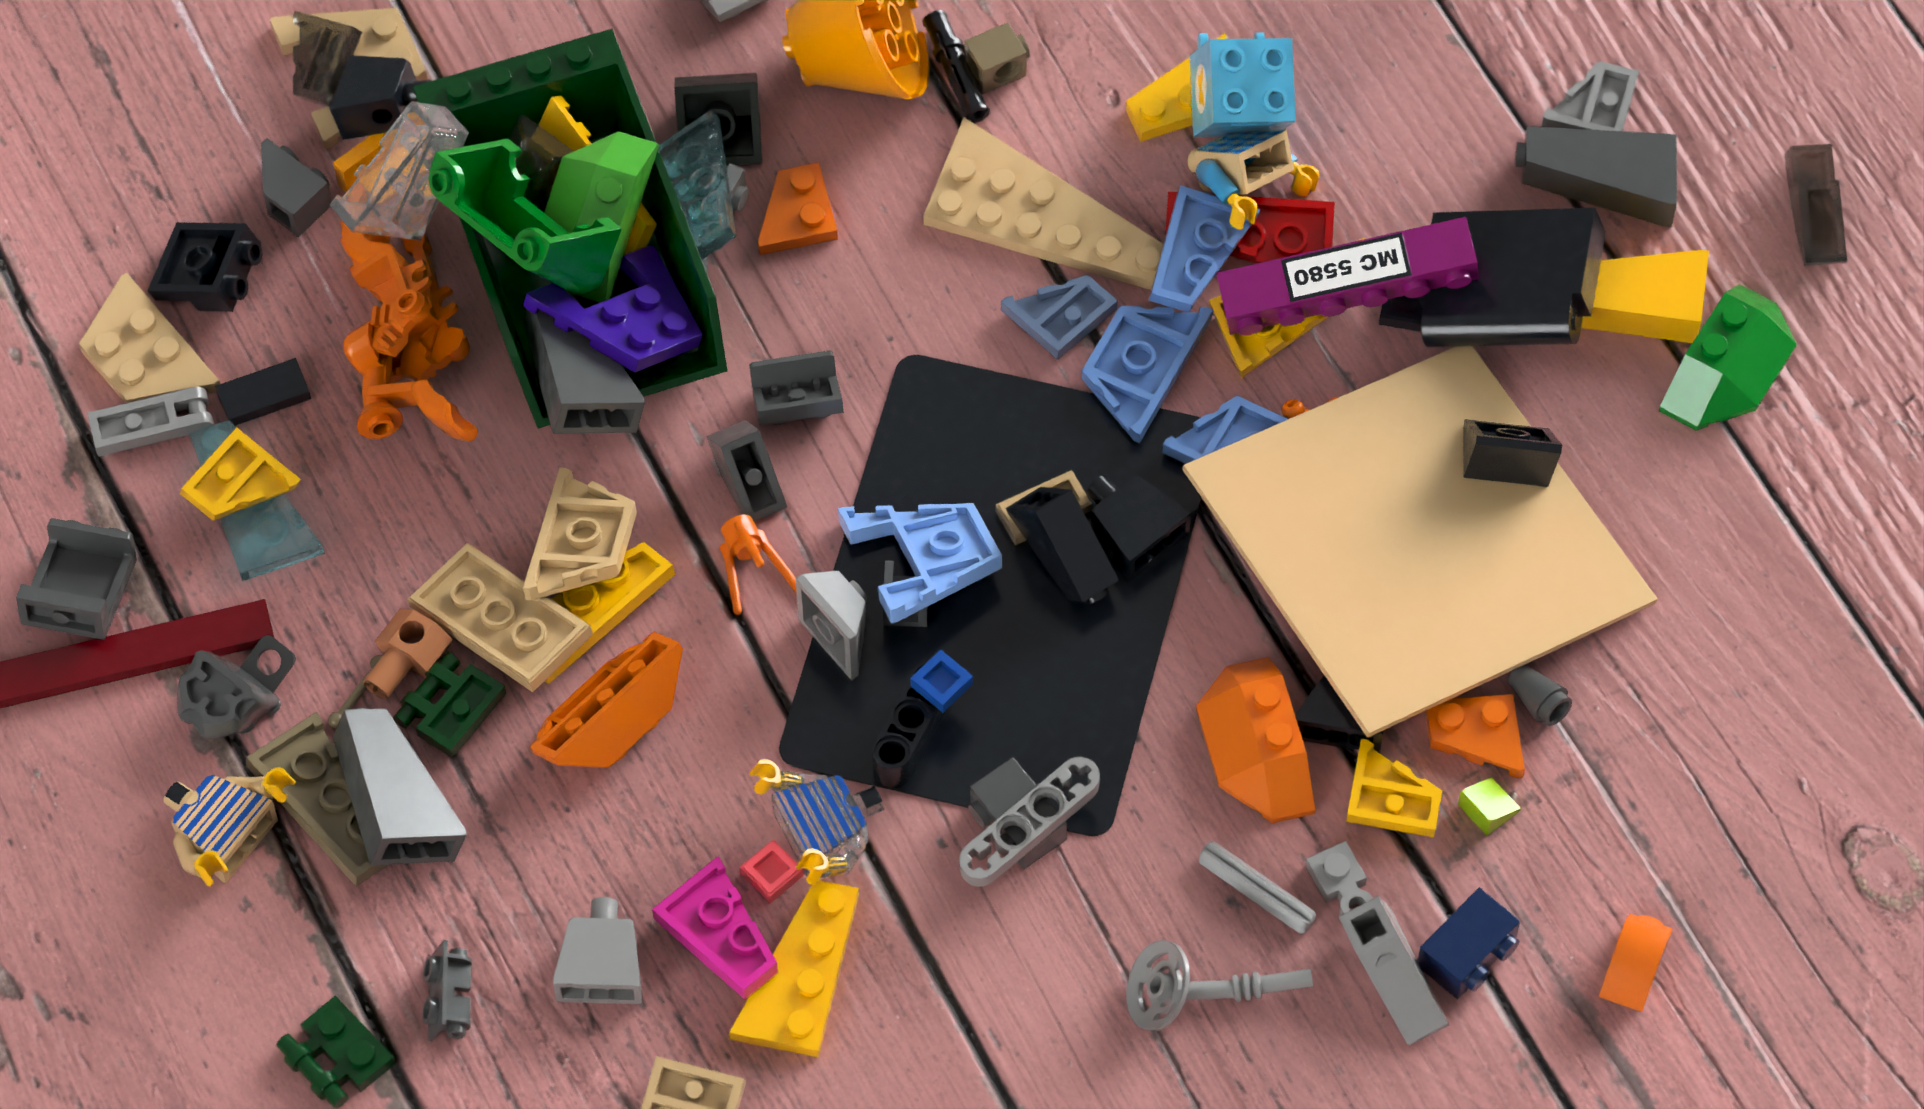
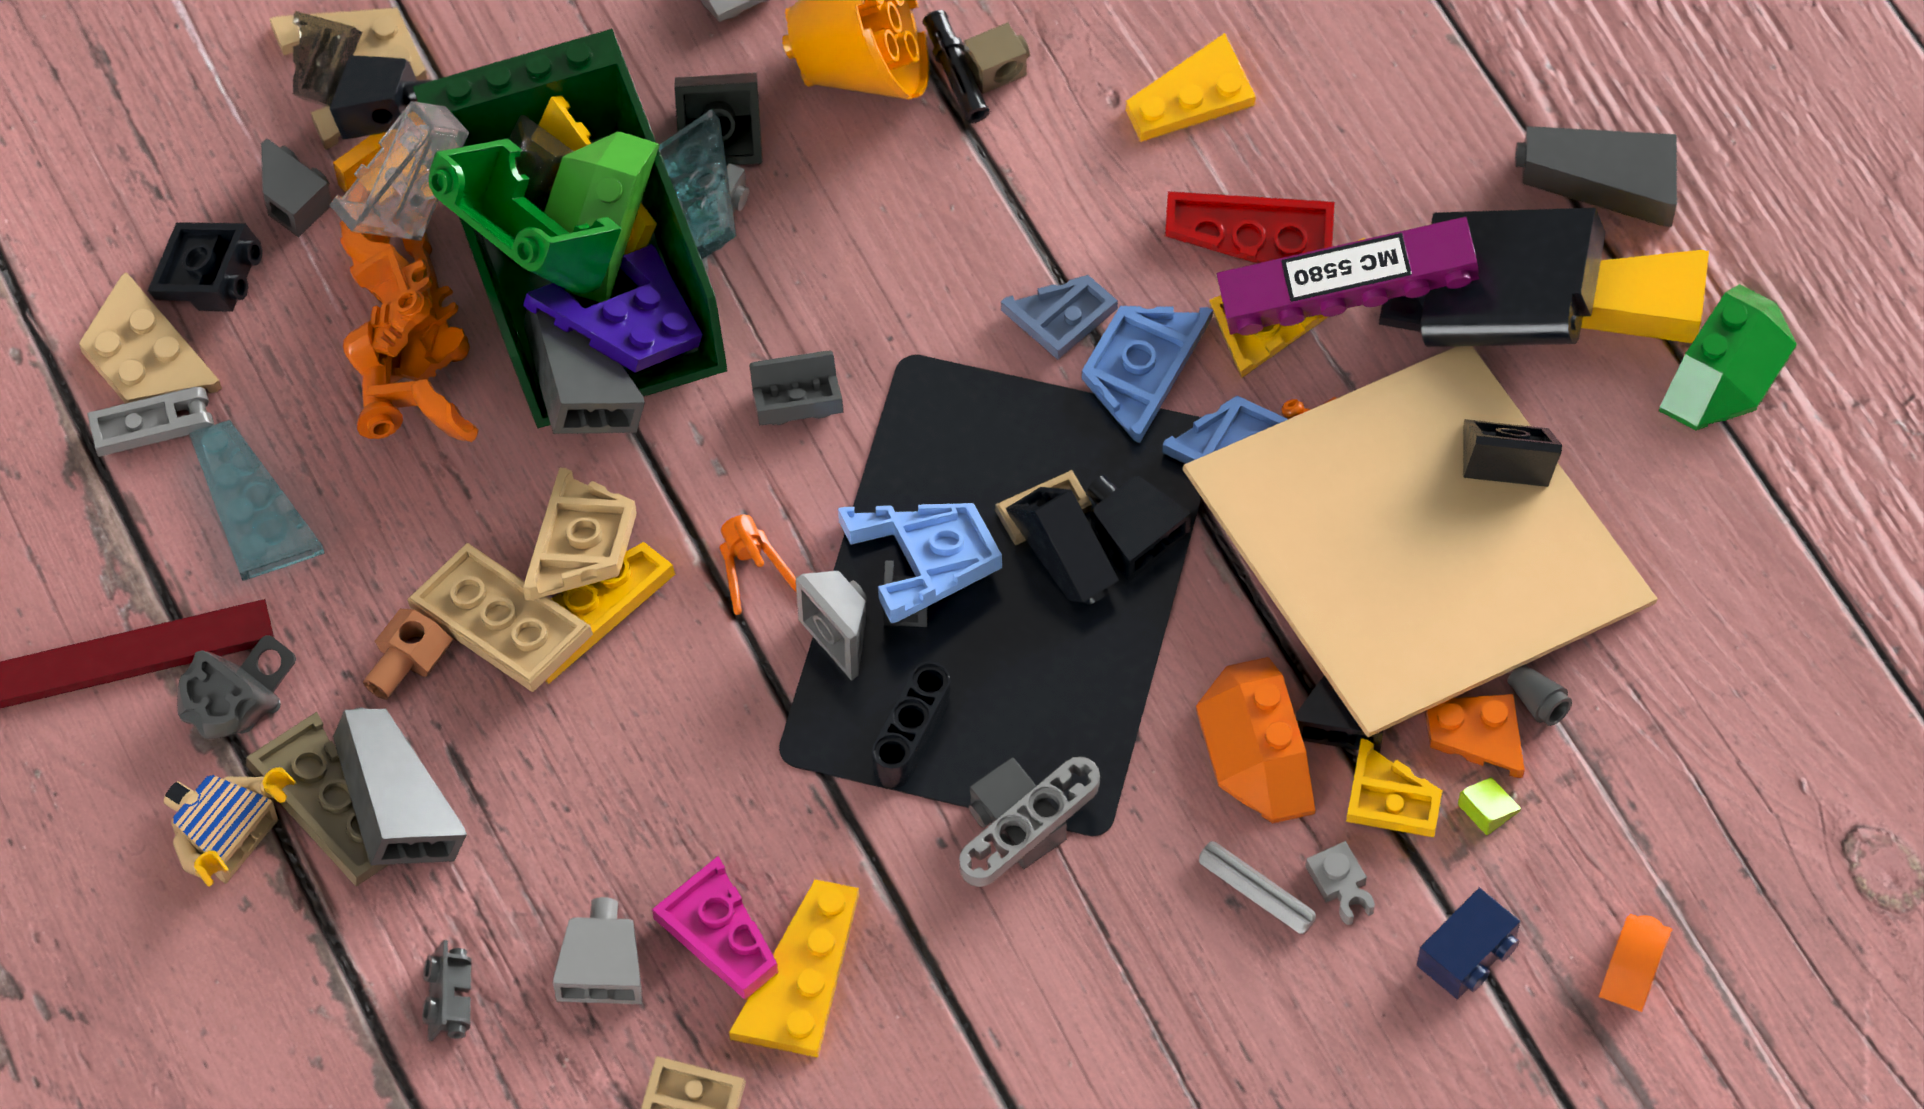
dark grey panel [16,518,137,640] -> none
yellow wing [180,427,301,521] -> none
black tile [215,358,311,427] -> none
dark green plate [276,996,396,1109] -> none
dark tan hinge [328,655,382,729] -> none
dark green plate [393,652,506,758] -> none
orange wedge [530,632,683,767] -> none
dark grey slope [706,420,787,522] -> none
coral tile [740,840,803,903] -> none
torso [749,759,884,885] -> none
orange wing [758,162,838,255] -> none
blue plate [910,649,973,713] -> none
tan wing [923,117,1163,290] -> none
light grey dish [1126,940,1313,1031] -> none
medium blue wing [1148,185,1261,312] -> none
torso [1188,130,1319,230] -> none
medium azure container [1190,32,1296,137] -> none
light grey slope [1339,896,1449,1046] -> none
light grey wing [1541,61,1639,131] -> none
clear smoke slope [1784,144,1847,266] -> none

